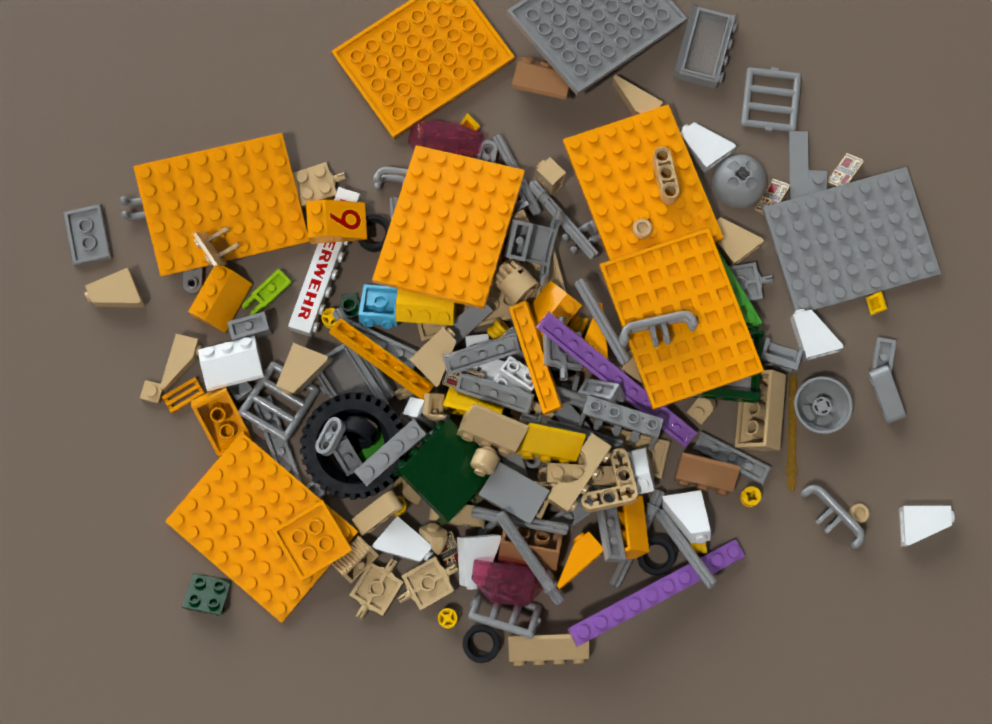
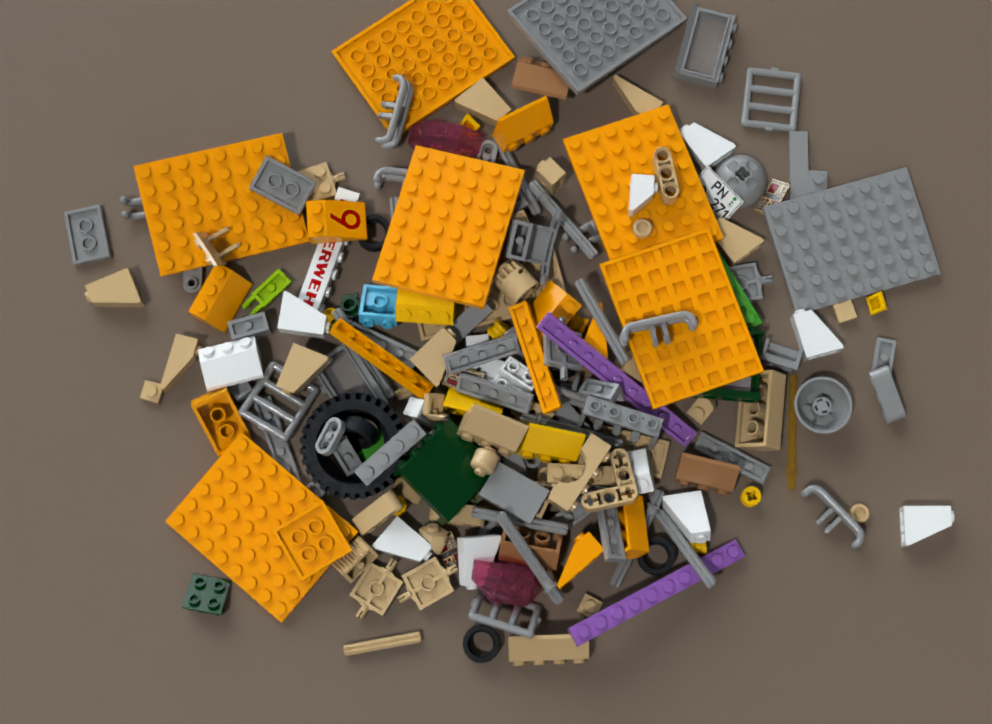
light orange tile [162,377,205,414] -> none
yellow wheel [438,608,458,629] -> none
slope [827,153,864,187] -> none
none -> light grey tile [249,155,317,216]
none -> white slope [277,291,331,339]
none -> tan axle [343,632,422,656]
none -> light grey piece [375,74,414,150]
none -> tan slope [454,78,512,126]
none -> light orange slope [492,96,554,153]
none -> tan plate [576,593,603,617]
none -> white slope [628,174,658,217]
none -> white sticker [698,165,744,220]
none -> tan tile [832,300,857,324]

